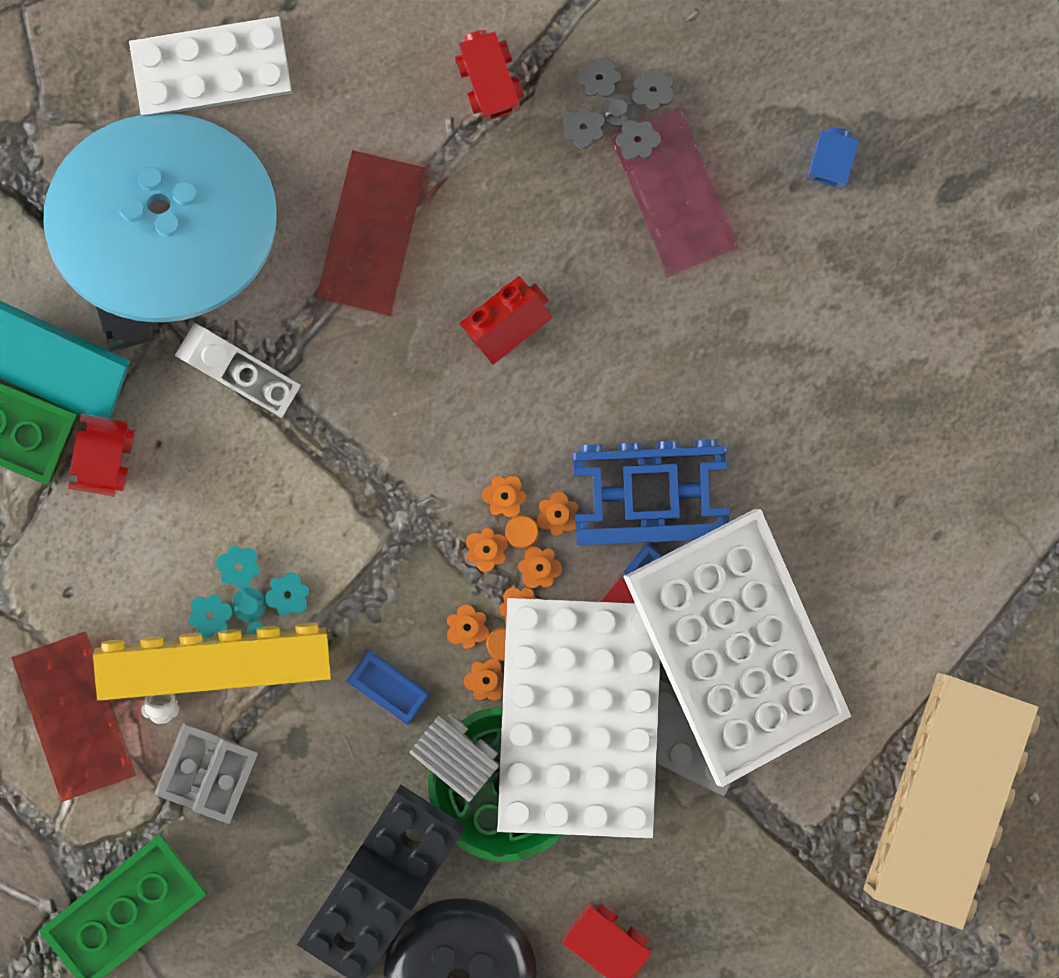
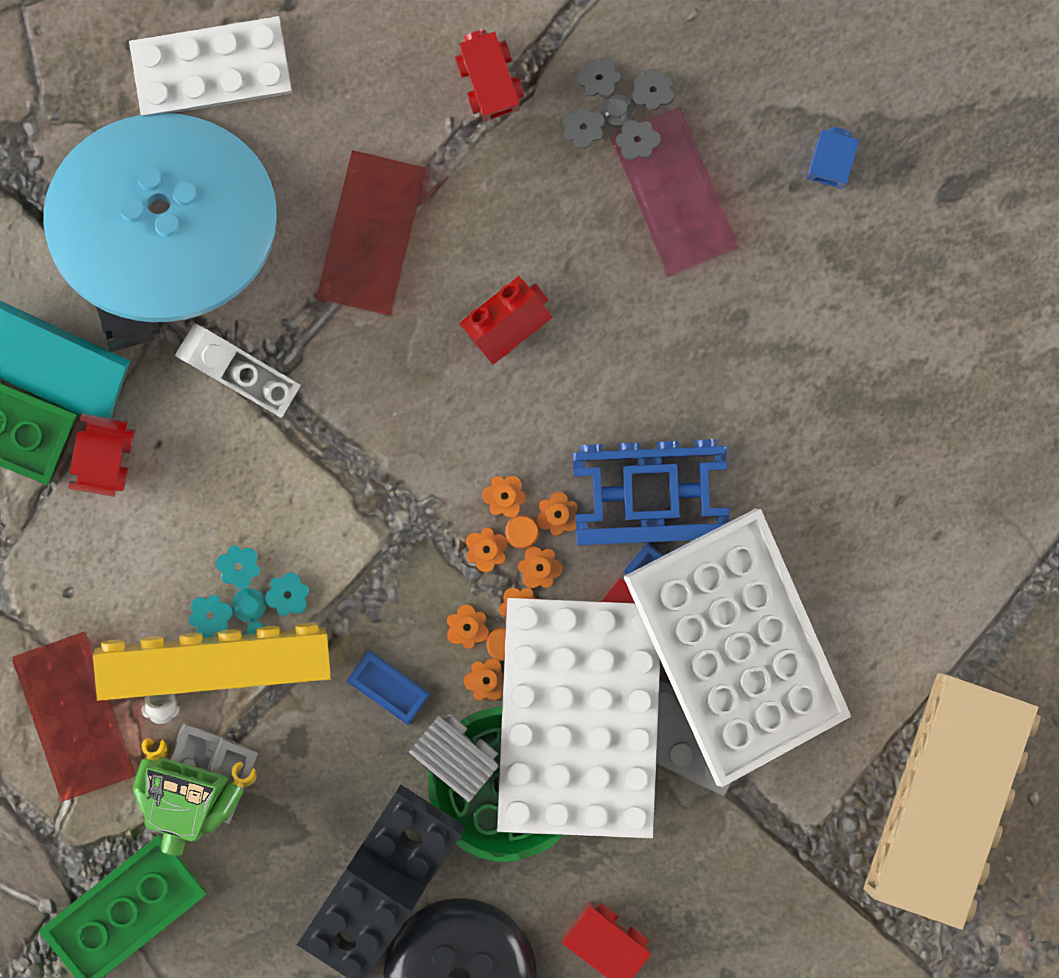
none -> bright green torso [133,738,257,856]

